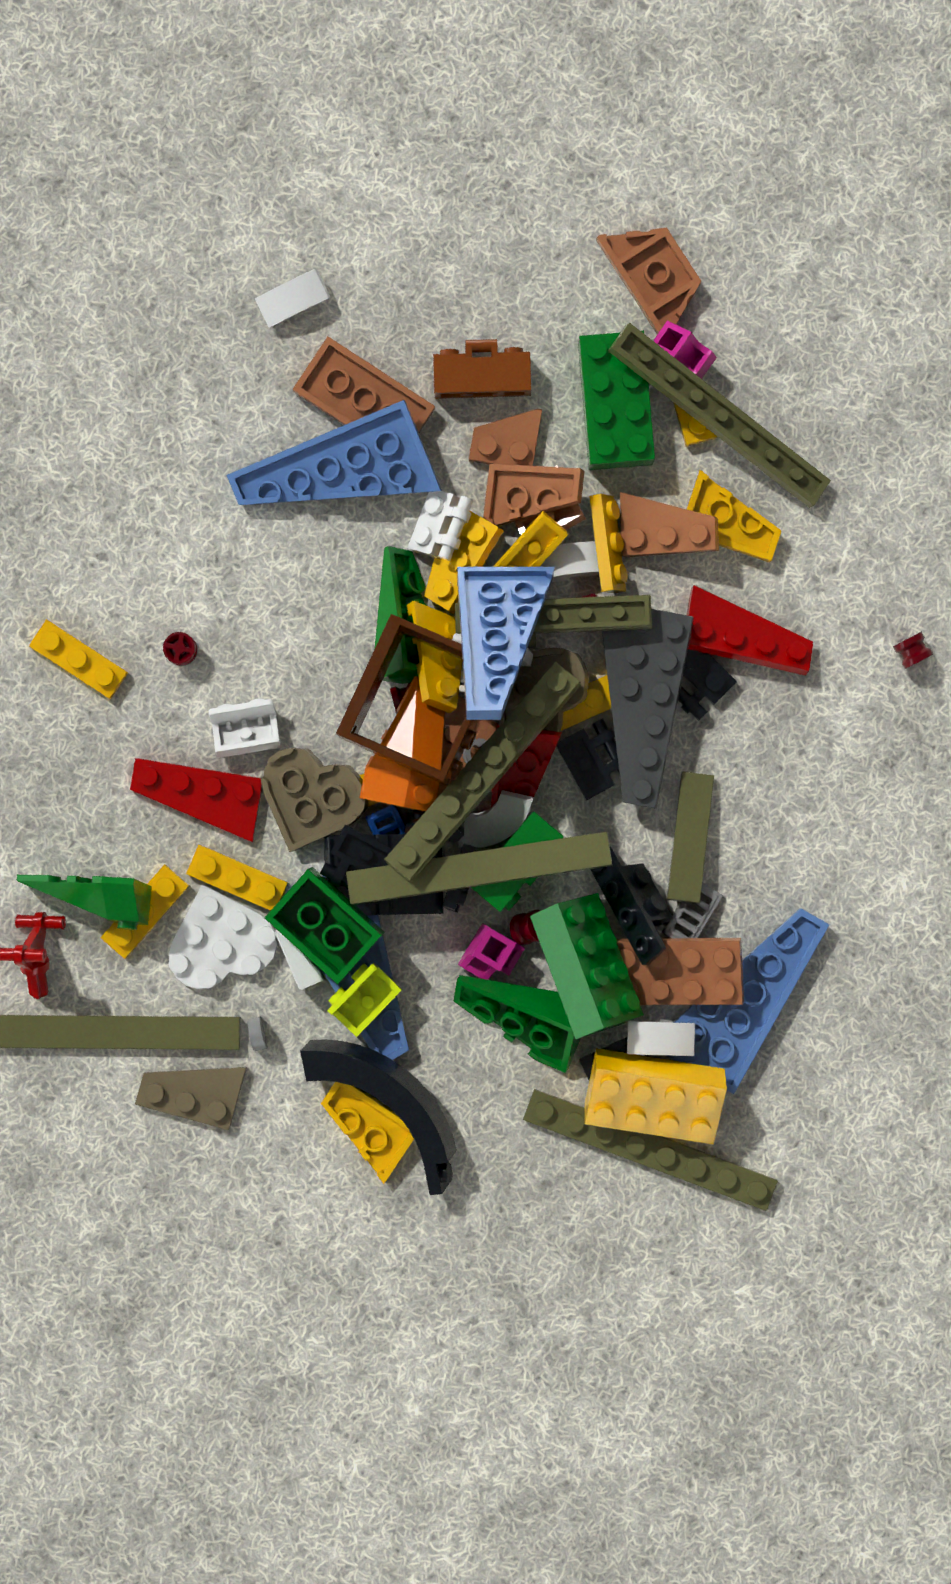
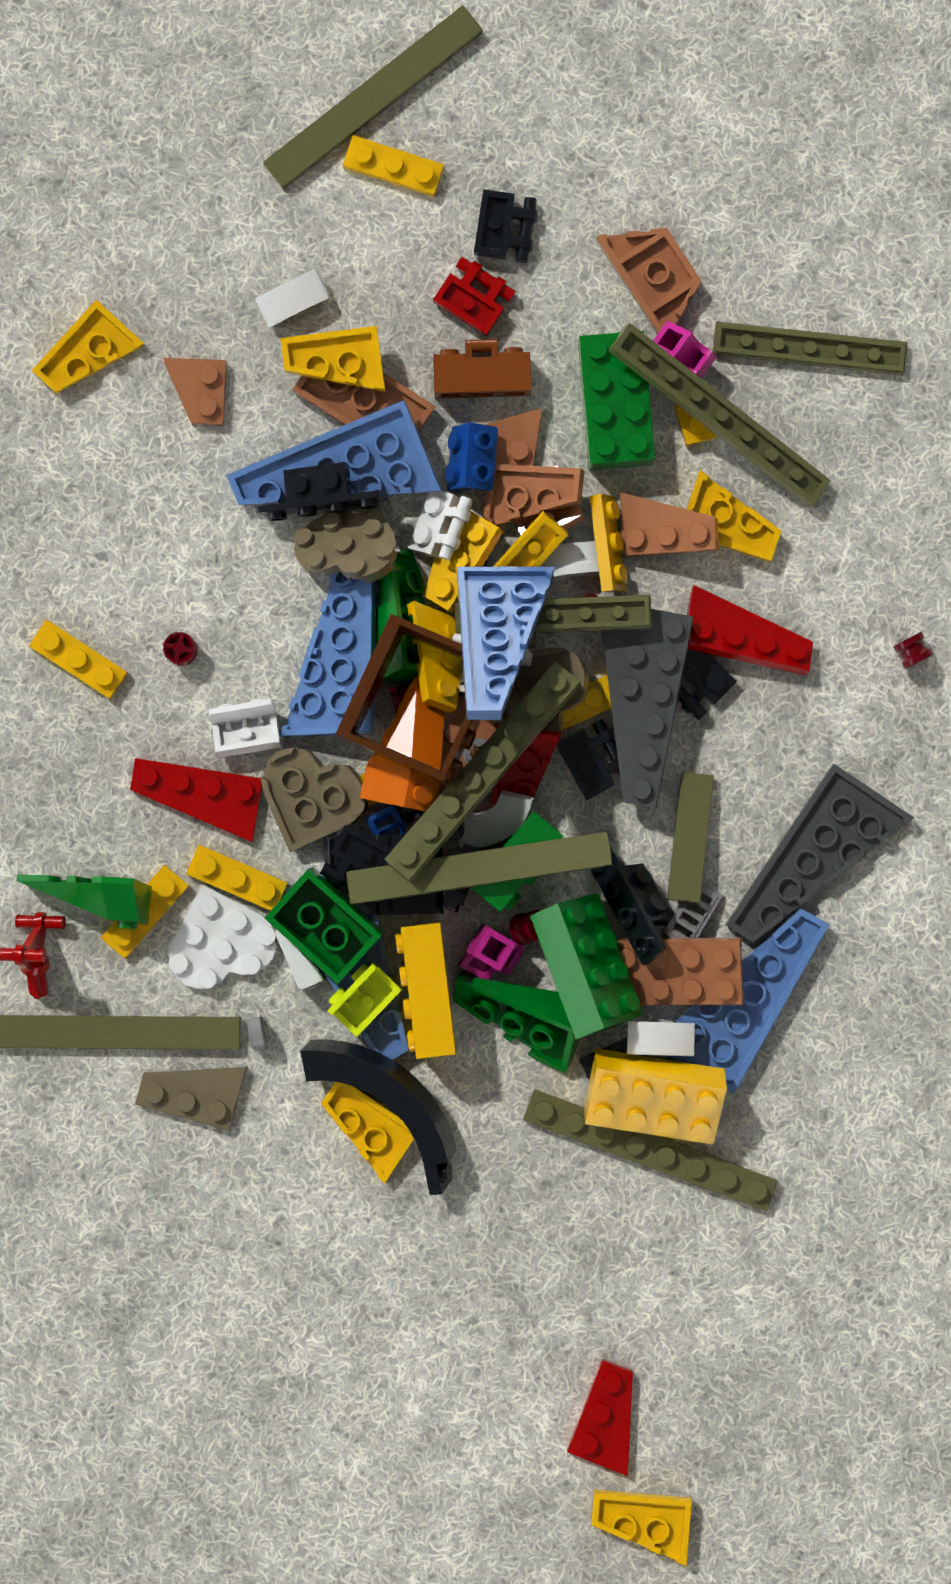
none -> yellow wing [31,300,145,394]
none -> nougat wing [164,358,227,426]
none -> black bracket [256,462,388,521]
none -> olive tile [263,5,483,190]
none -> medium blue wing [279,572,376,738]
none -> yellow wing [280,326,385,392]
none -> dark tan plate [293,505,400,583]
none -> yellow plate [343,135,444,197]
none -> yellow brick [395,922,456,1059]
none -> red plate [433,256,516,337]
none -> blue bracket [445,422,498,492]
none -> black plate [474,189,538,263]
none -> red wing [567,1359,633,1476]
none -> yellow wing [591,1489,692,1567]
none -> olive tile [712,321,908,376]
none -> dark grey wing [725,764,914,943]

